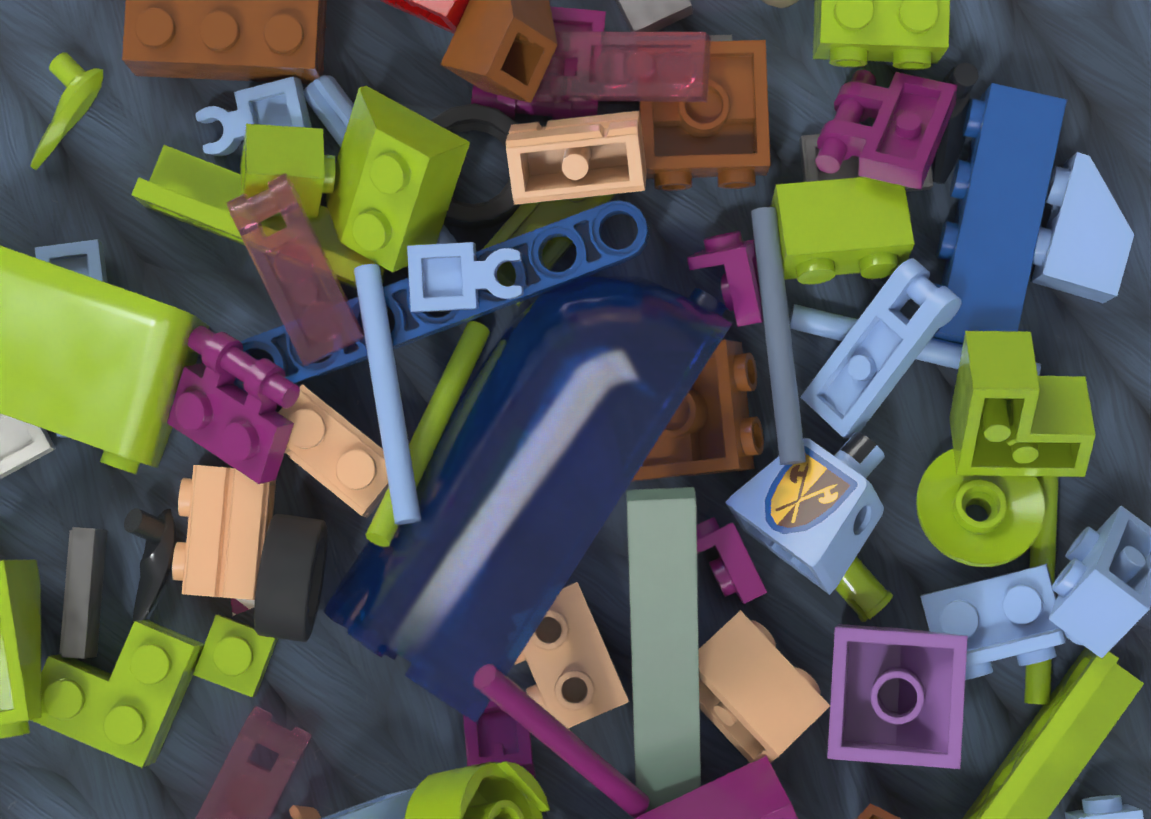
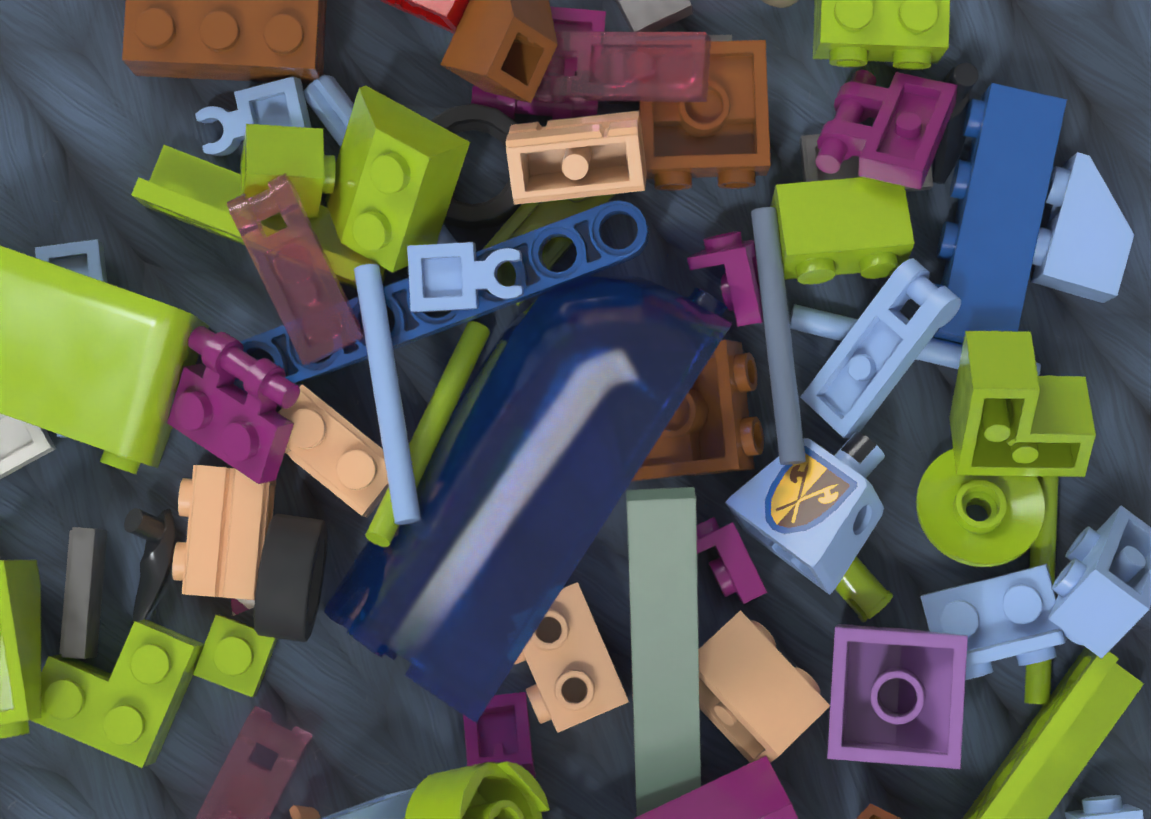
lime bar [30,52,103,170] -> none
magenta bar [473,664,649,817] -> none

